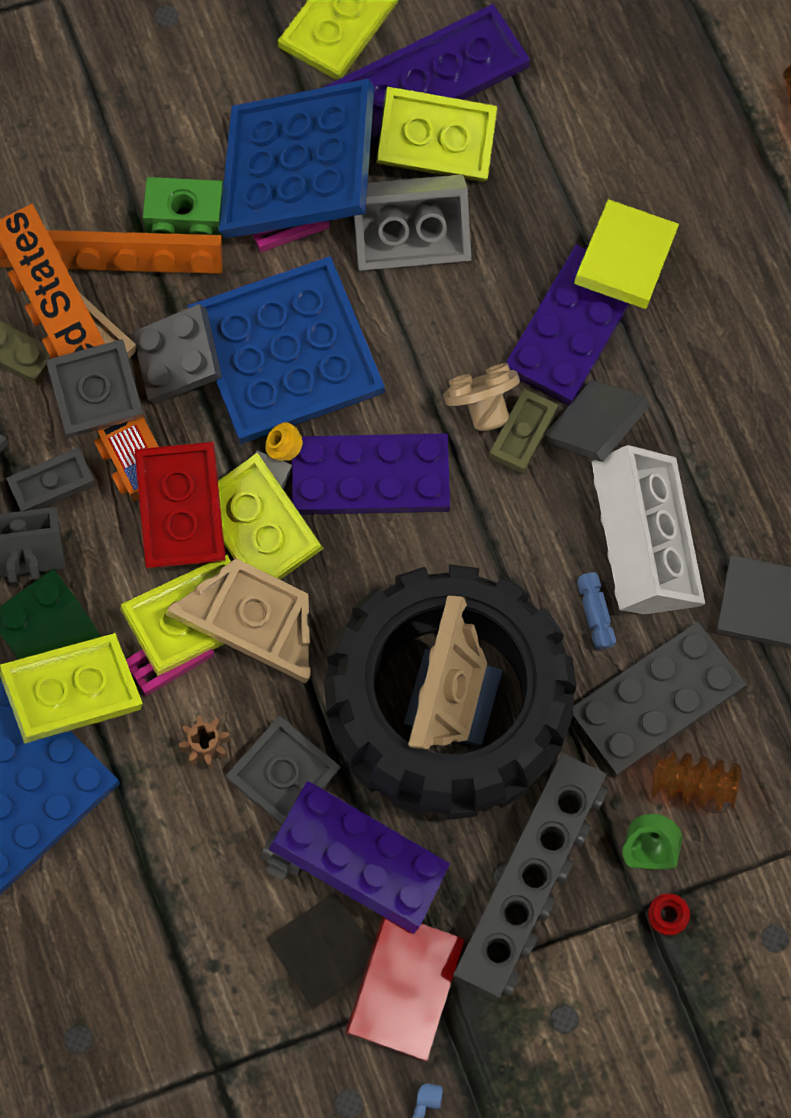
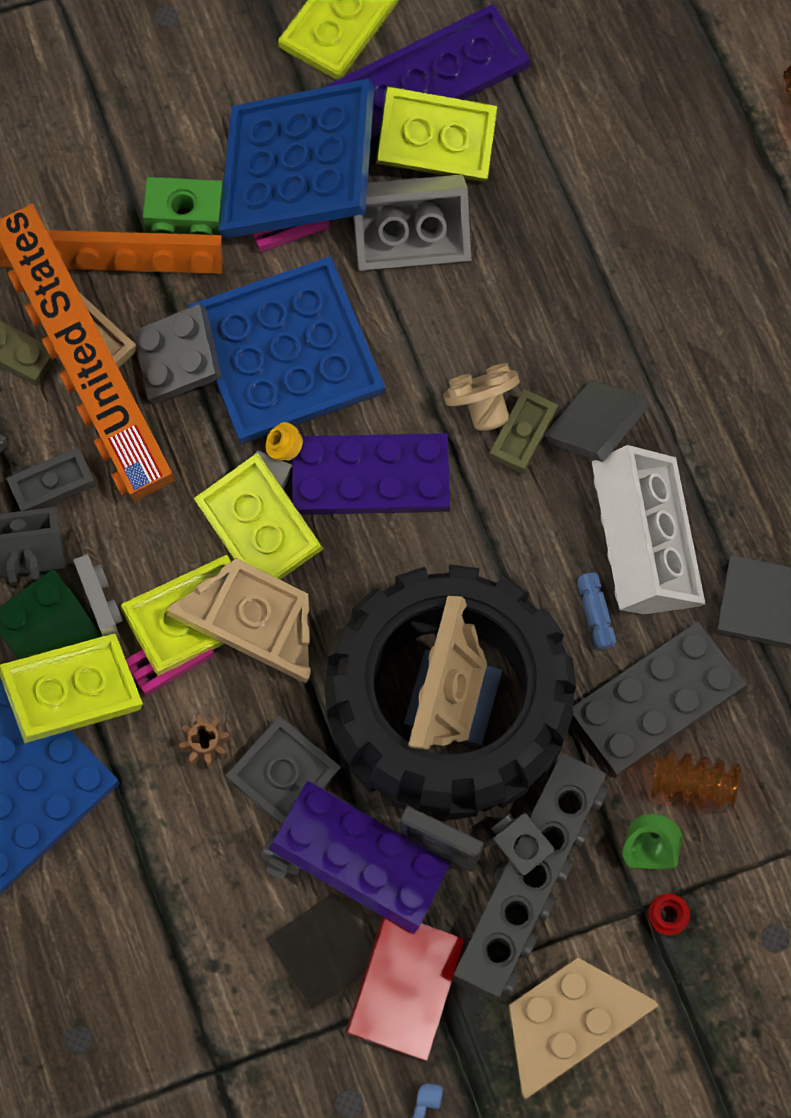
dark grey plate [46,339,145,438] -> none
red tile [134,442,226,569] -> none
dark purple plate [506,244,630,405] -> none
neon yellow tile [574,199,679,309] -> none
none -> light grey plate [73,554,123,637]
none -> dark grey tile [400,806,484,872]
none -> dark grey bracket [487,813,554,875]
none -> tan wing [508,958,659,1100]

